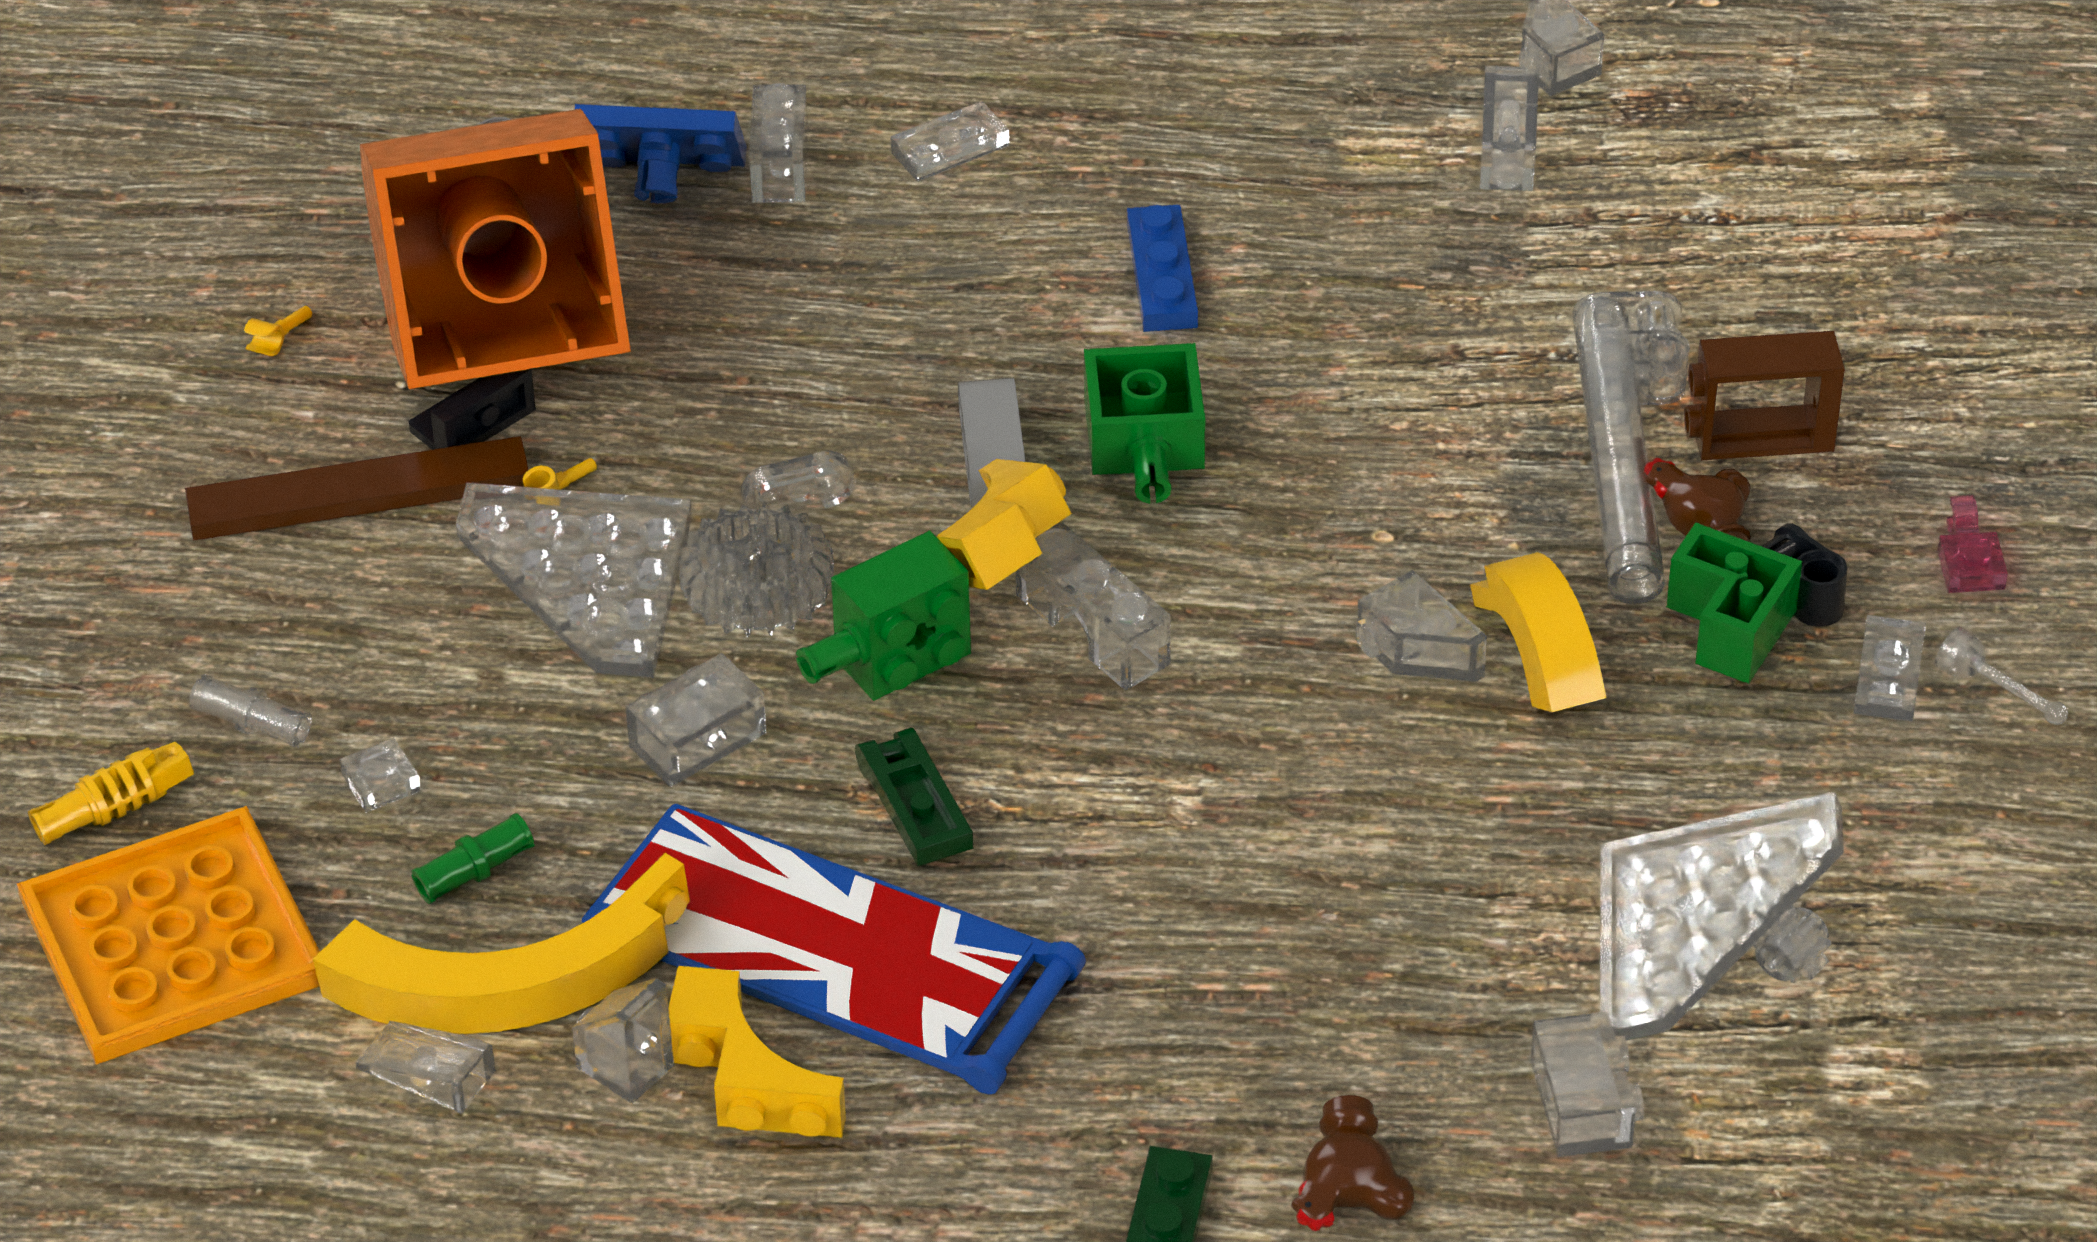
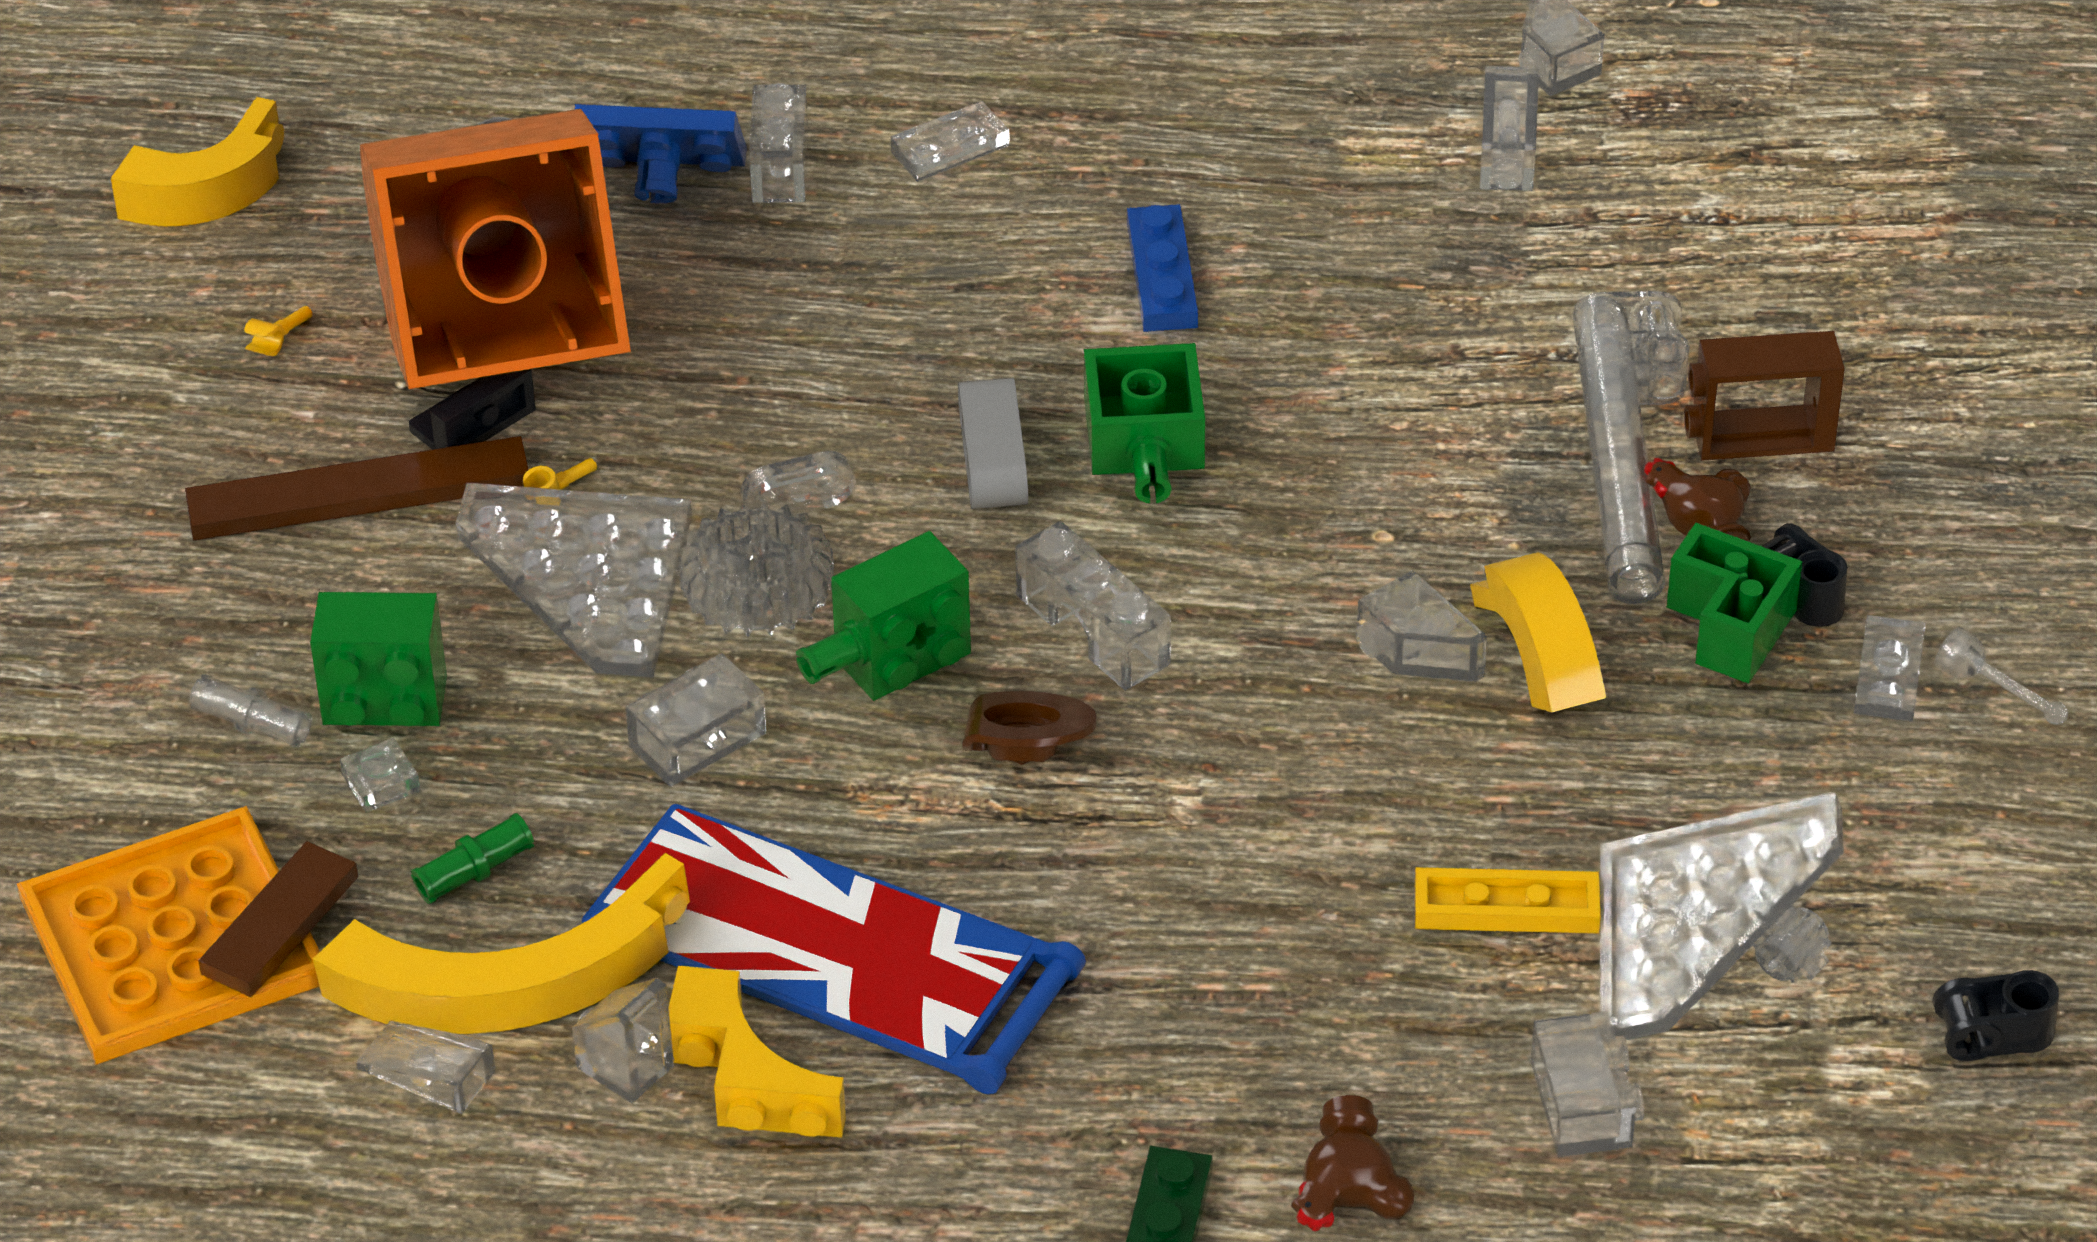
yellow hinge [28,742,194,846] -> none
dark green plate [855,727,974,866] -> none
yellow arch [936,459,1072,590] -> none
clear pink plate [1937,495,2008,593] -> none
none -> yellow arch [111,97,284,227]
none -> reddish brown tile [198,841,358,997]
none -> green brick [310,592,447,726]
none -> reddish brown hat [962,691,1096,765]
none -> yellow plate [1415,867,1601,934]
none -> black piece [1932,970,2059,1061]

